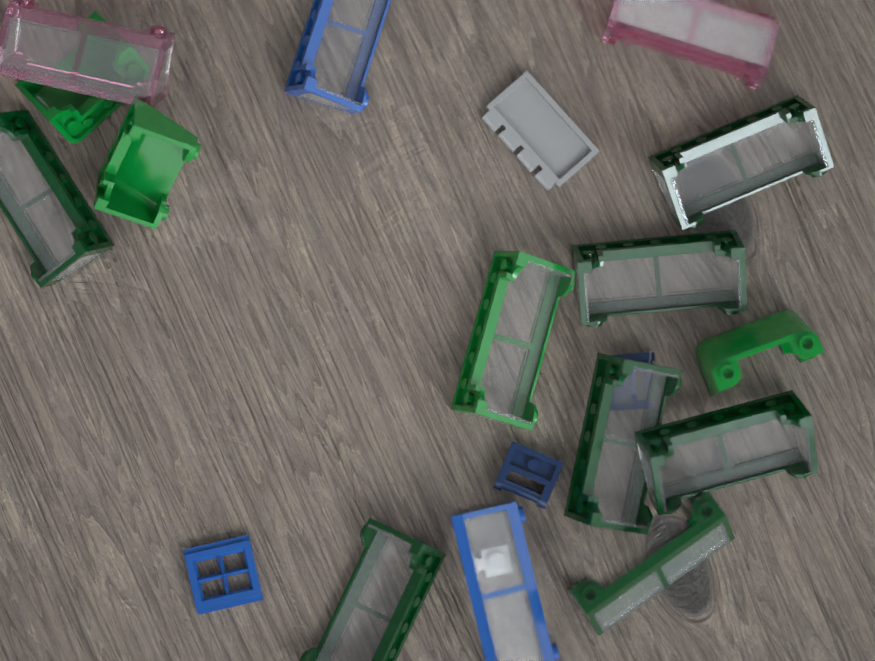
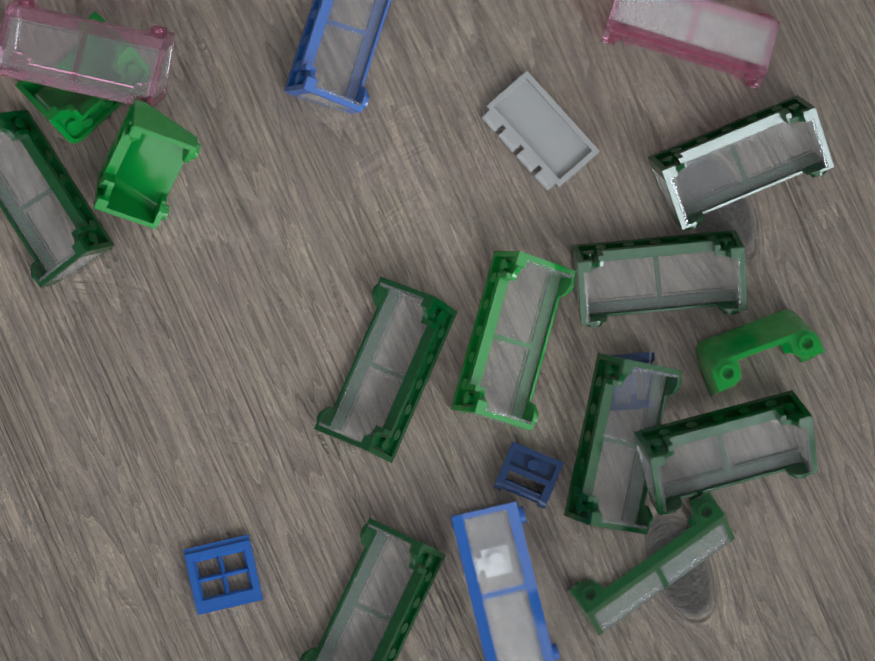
none -> windscreen [314,277,457,463]

